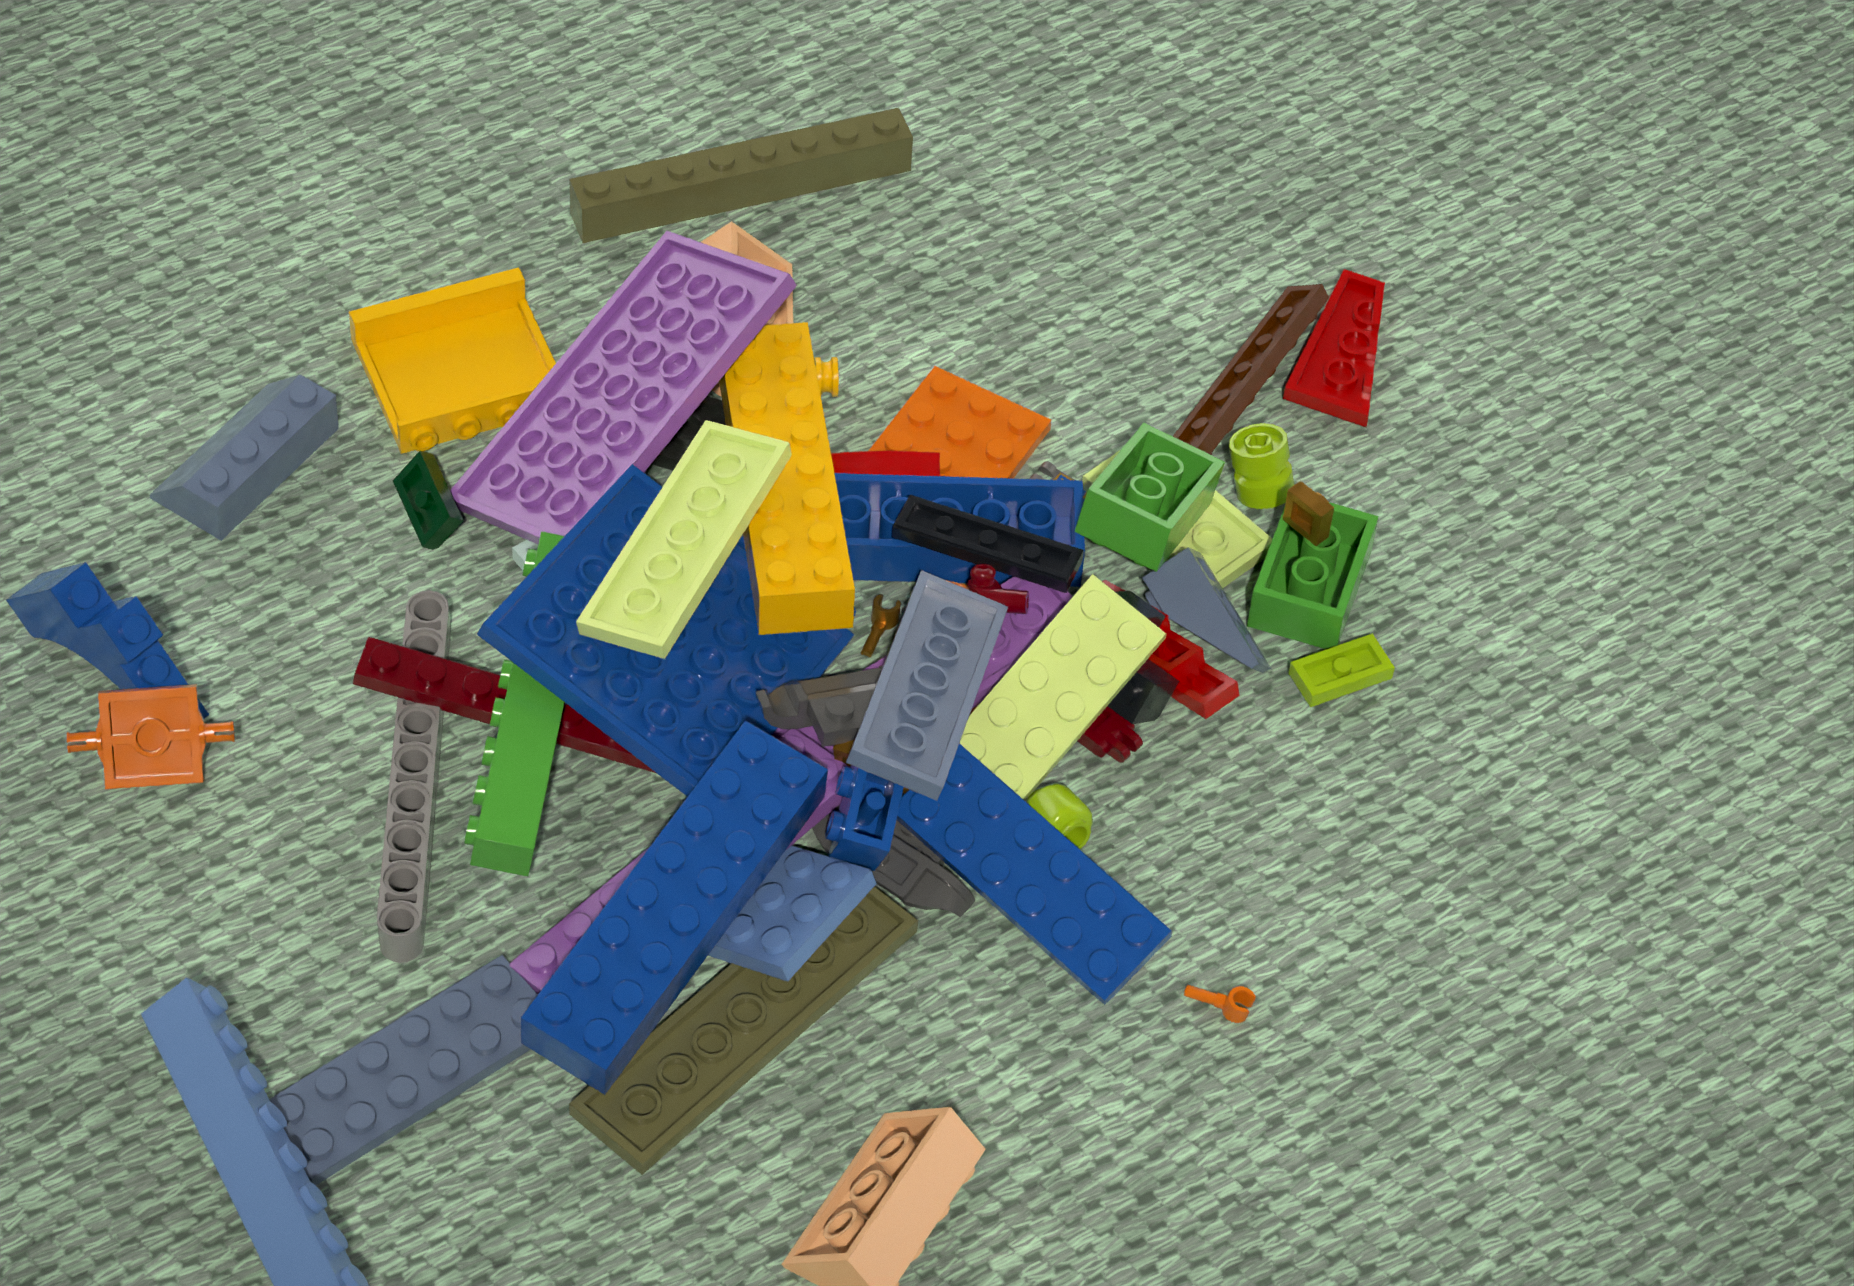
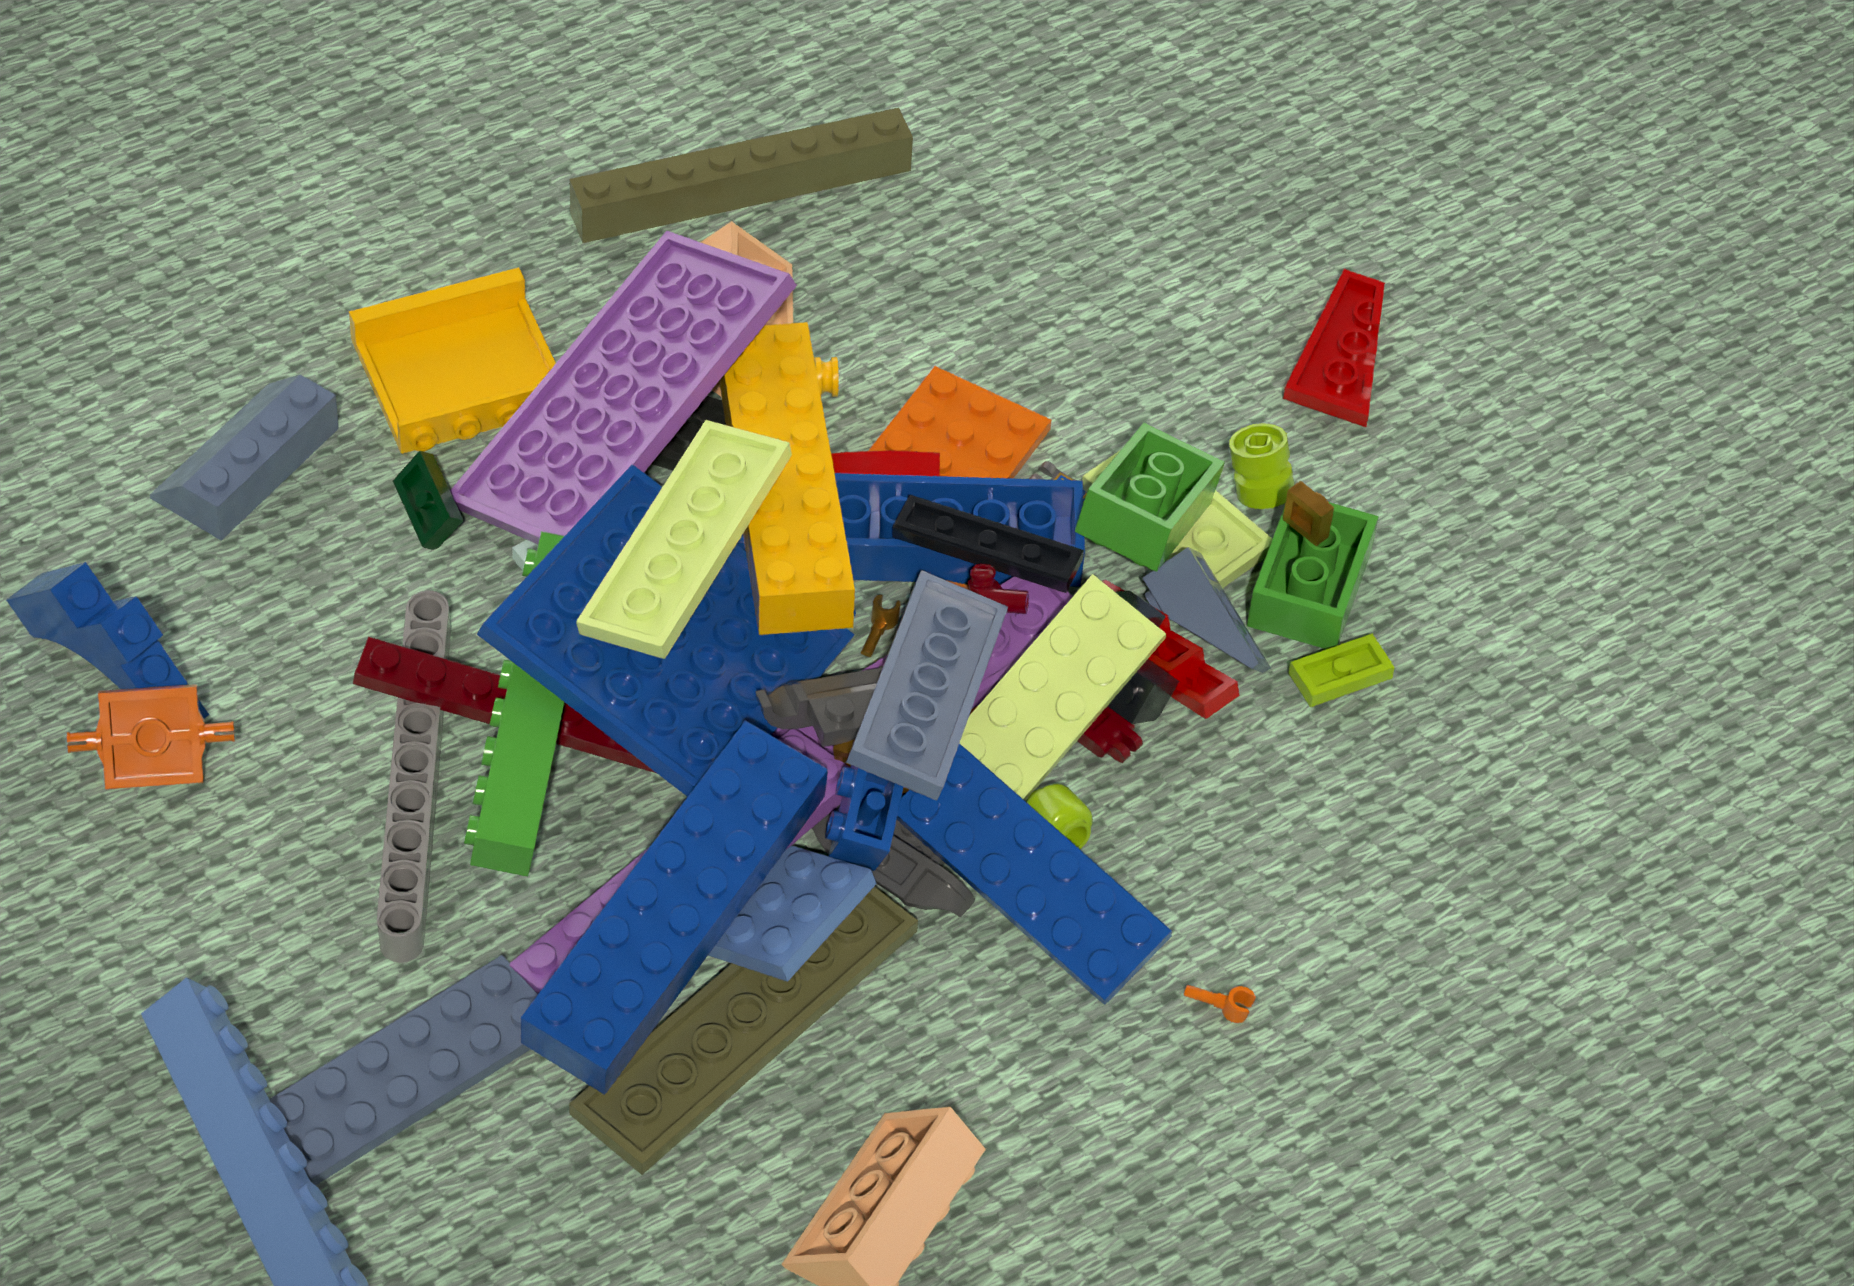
reddish brown plate [1173,284,1329,455] -> none

